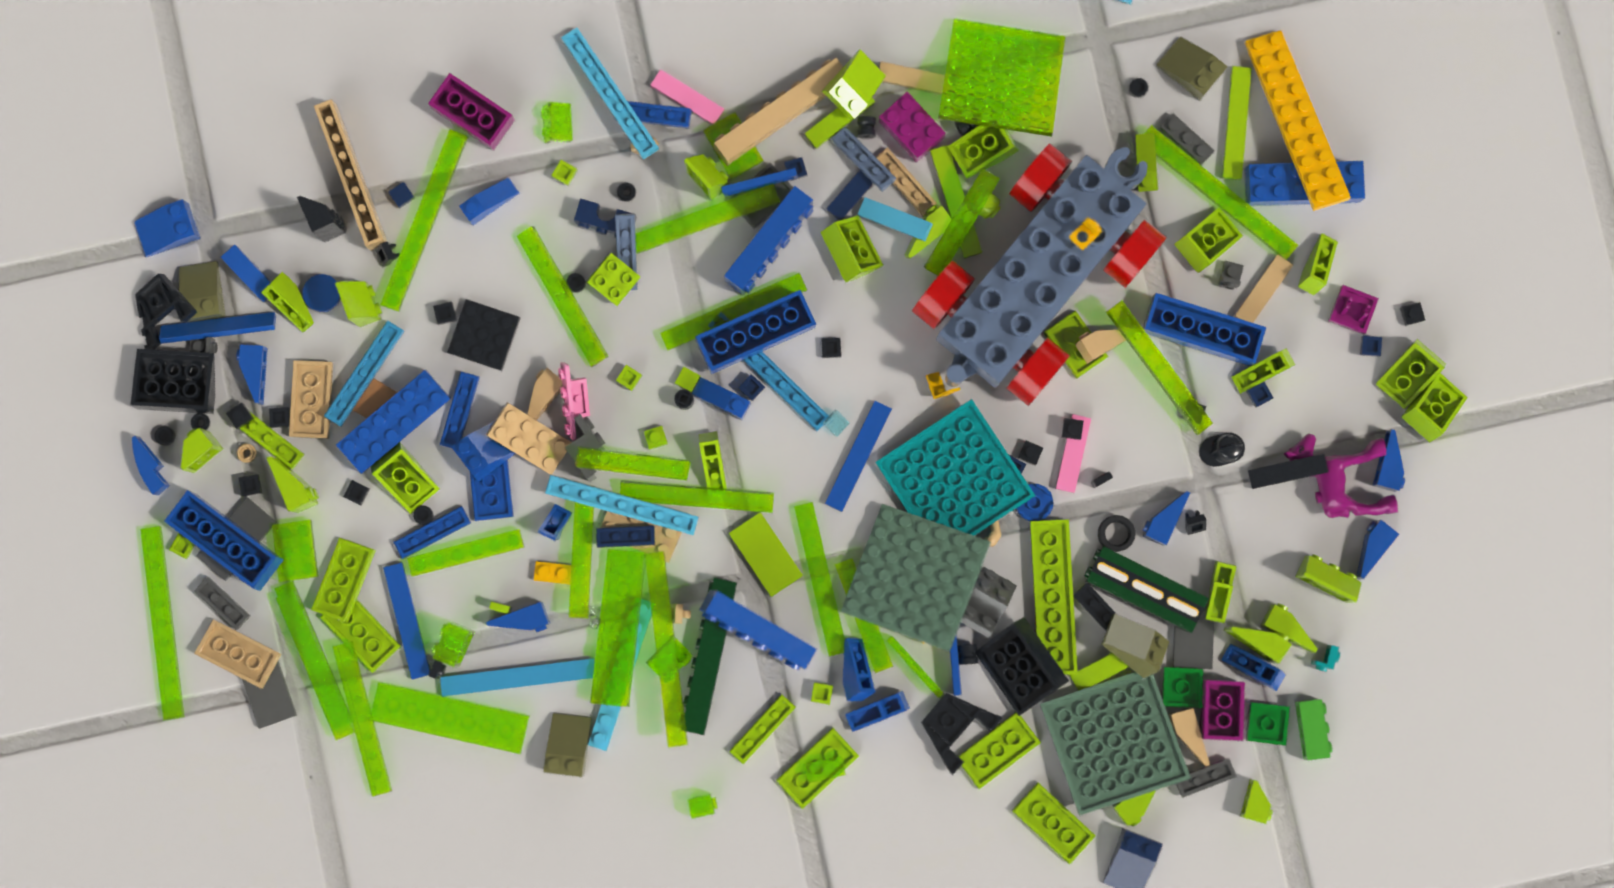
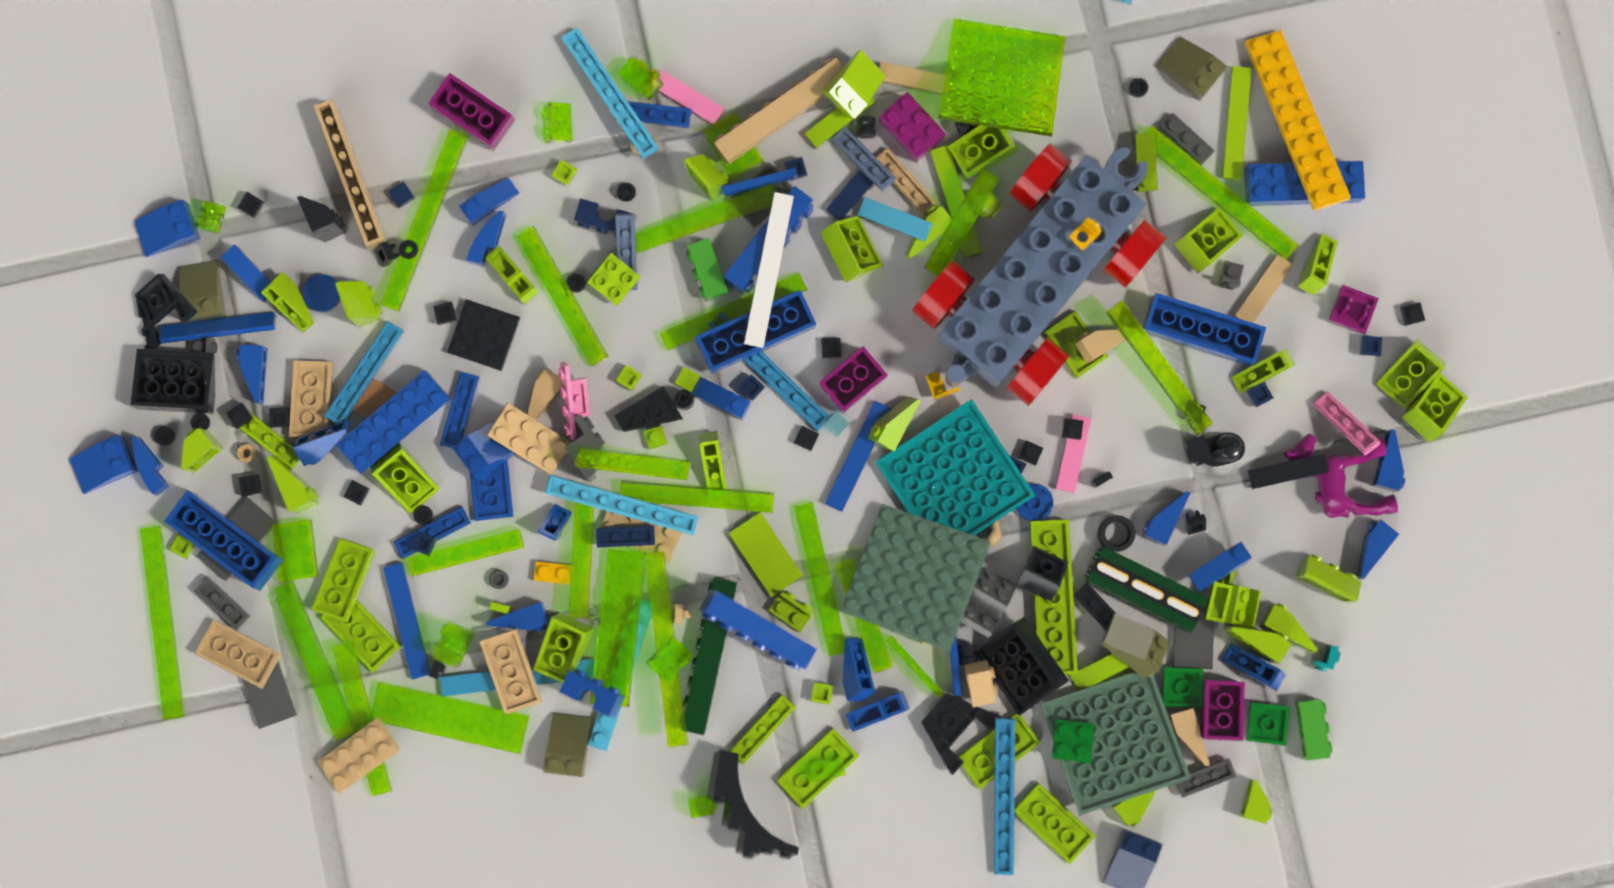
none -> blue slope [70,435,138,494]
none -> clear neon green wheel [195,200,227,234]
none -> black plate [237,192,265,218]
none -> blue slope [293,420,350,466]
none -> tan plate [318,718,401,794]
none -> black plate [399,240,418,259]
none -> dark blue plate [410,531,437,557]
none -> blue slope [466,210,507,267]
none -> tan plate [479,628,542,714]
none -> lime slope [485,245,539,305]
none -> dark grey tile [489,570,509,589]
none -> lime slope [533,613,594,683]
none -> blue arch [559,669,625,718]
none -> black wing [614,386,683,432]
none -> clear neon green brick [617,56,664,101]
none -> bright green brick [686,238,729,302]
none -> black arch [707,750,799,859]
none -> white tile [744,192,794,348]
none -> lime bracket [769,591,813,632]
none -> black tile [794,426,819,451]
none -> magenta brick [819,346,888,414]
none -> lime slope [868,396,921,451]
none -> tan brick [964,660,998,707]
none -> dark azure tile [994,718,1015,875]
none -> black slope [1016,546,1069,602]
none -> green plate [1051,720,1095,764]
none -> black brick [1183,435,1212,467]
none -> blue slope [1189,542,1252,592]
none -> lime bracket [1225,584,1262,629]
none -> bright pink tile [1313,391,1380,456]

